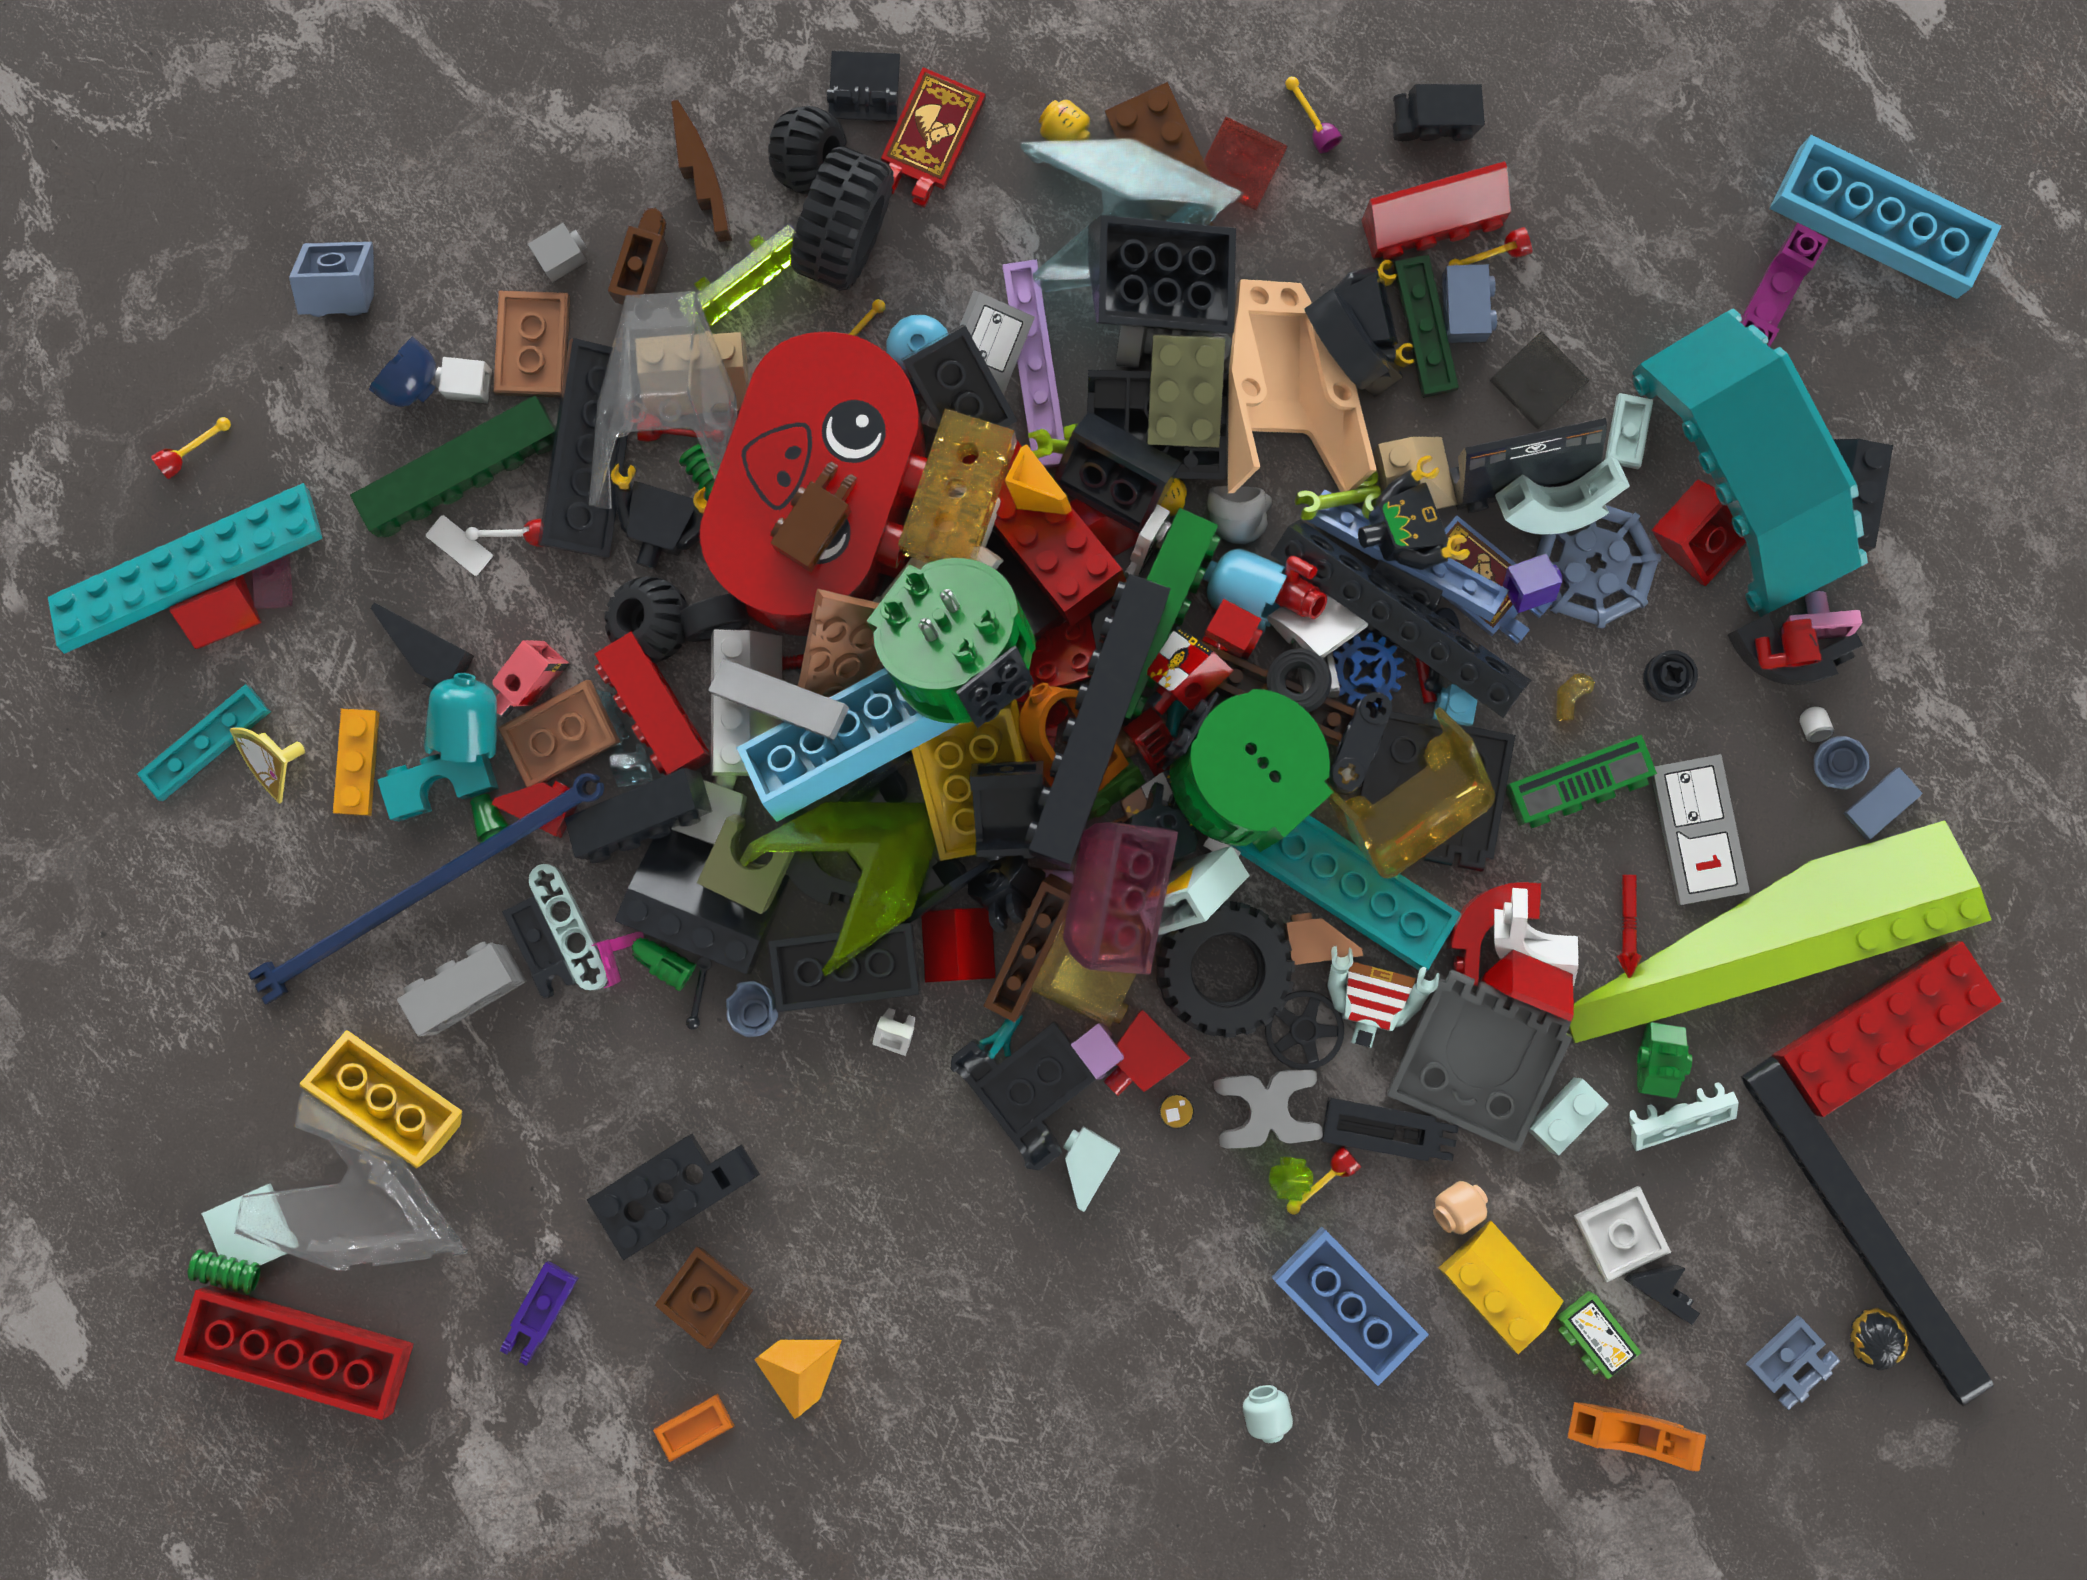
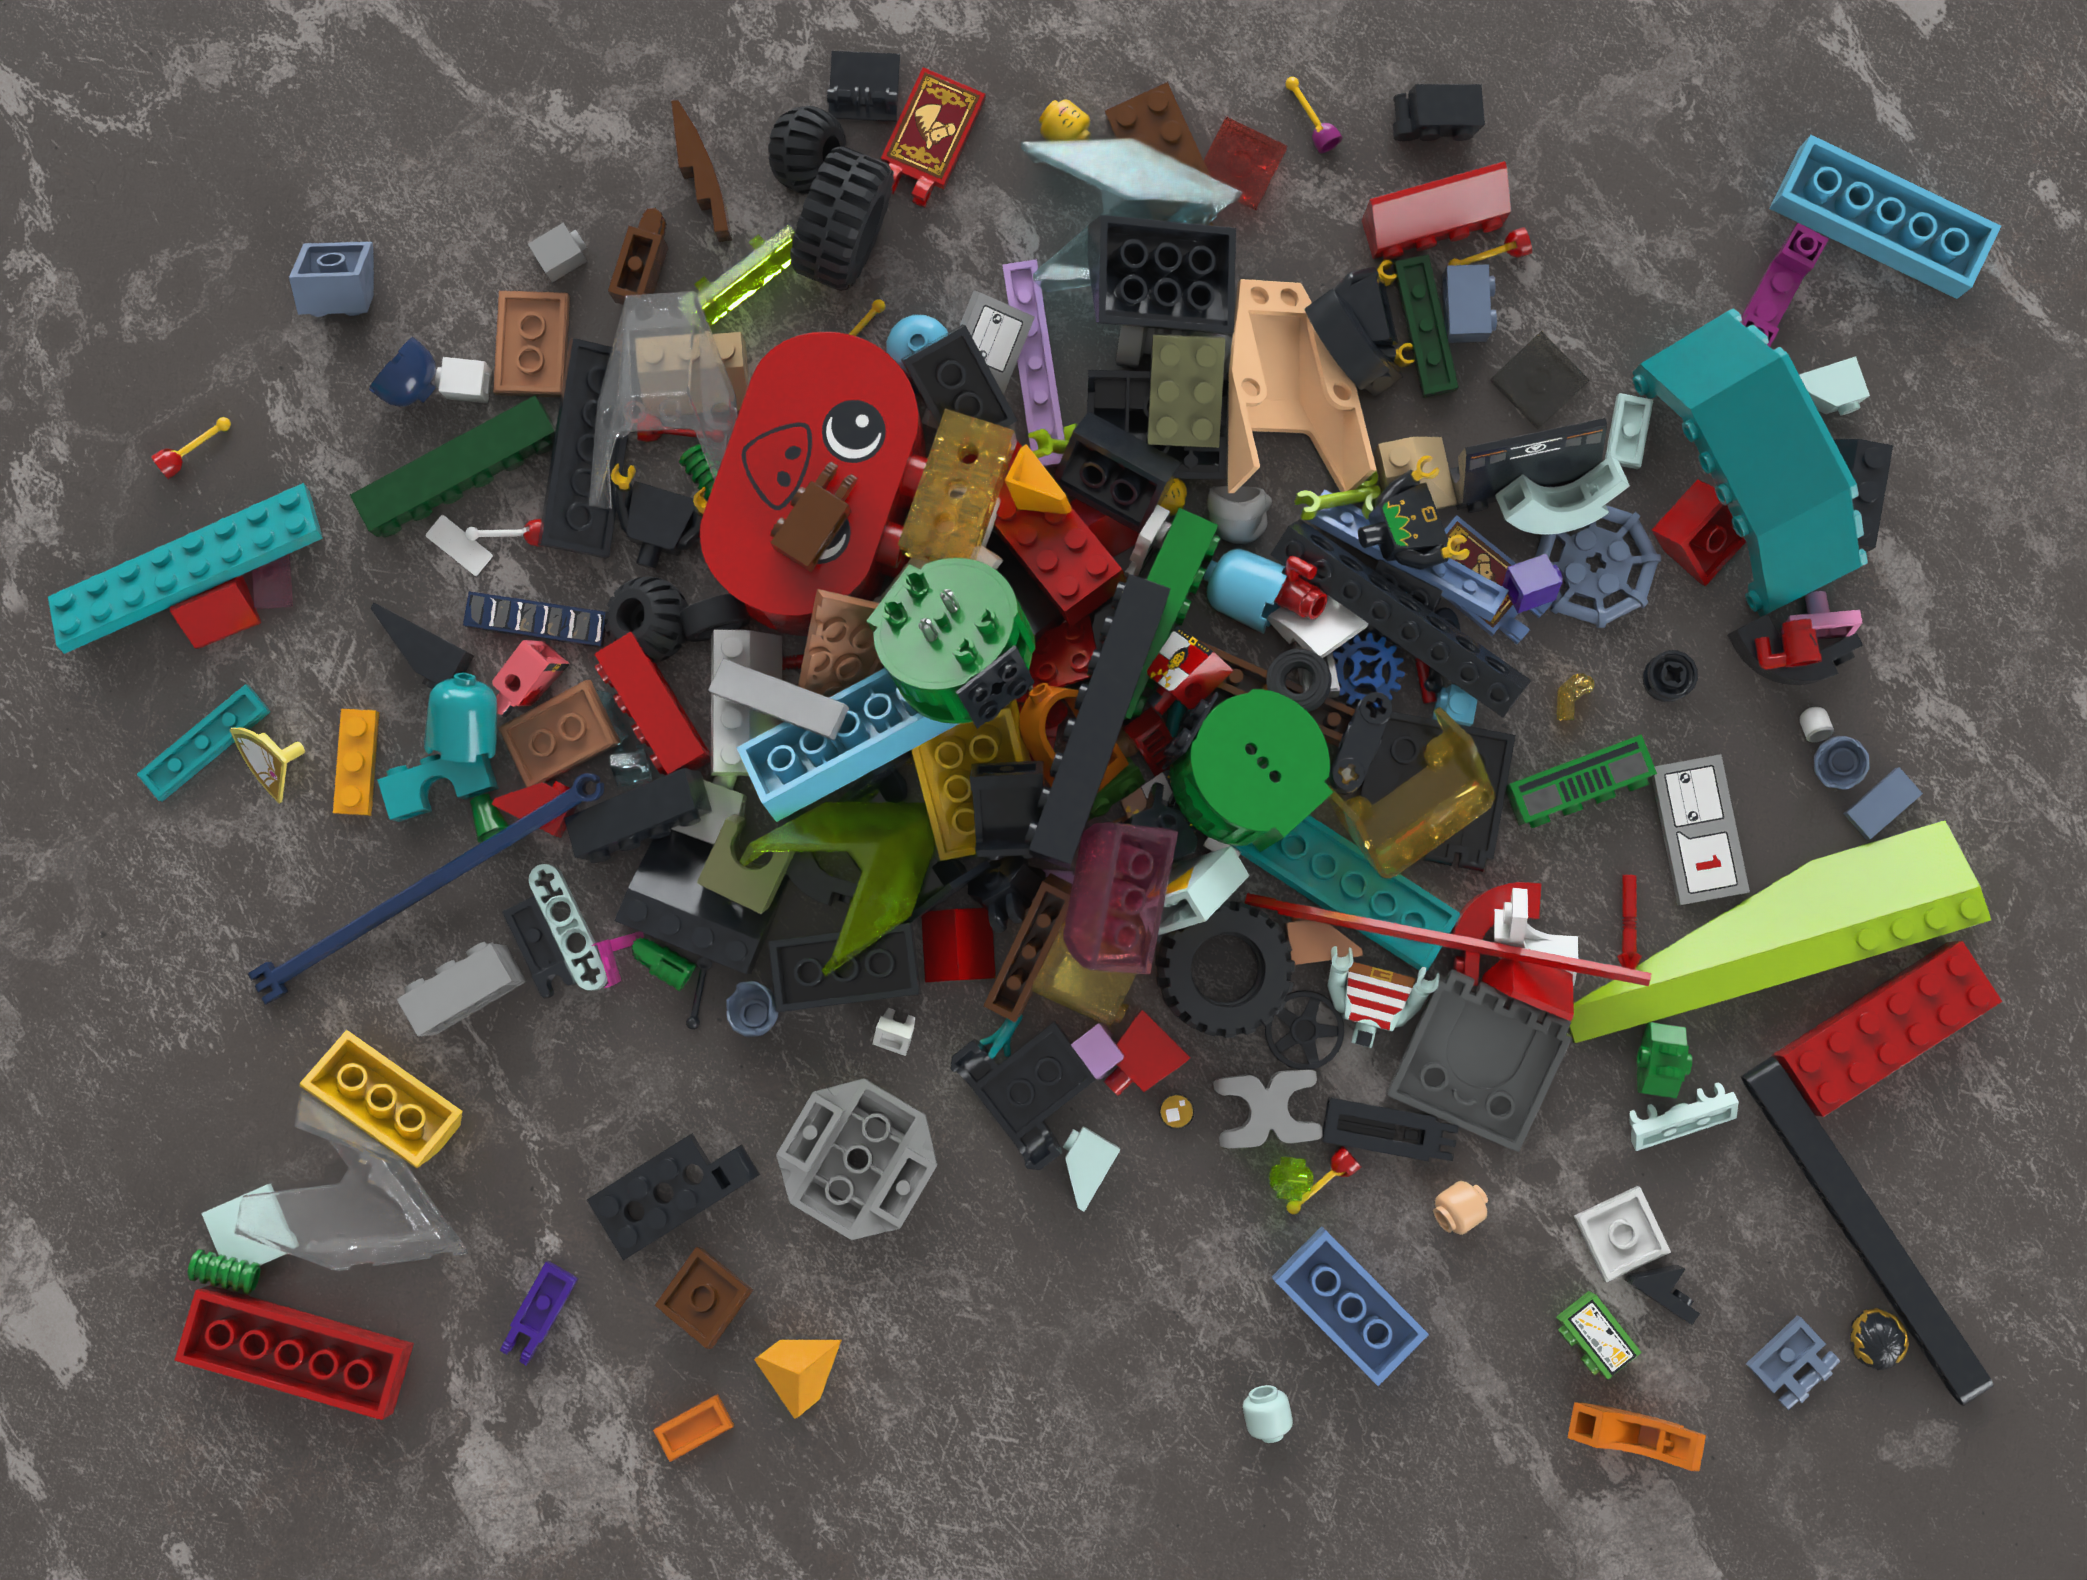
red arch [1202,598,1263,660] -> none
yellow slope [1438,1220,1564,1354] -> none
light aqua brick [1529,1077,1609,1156] -> none
none -> tile [463,591,607,648]
none -> light grey piece [776,1078,938,1240]
none -> red piece [1245,893,1652,986]
none -> light aqua slope [1800,356,1870,416]

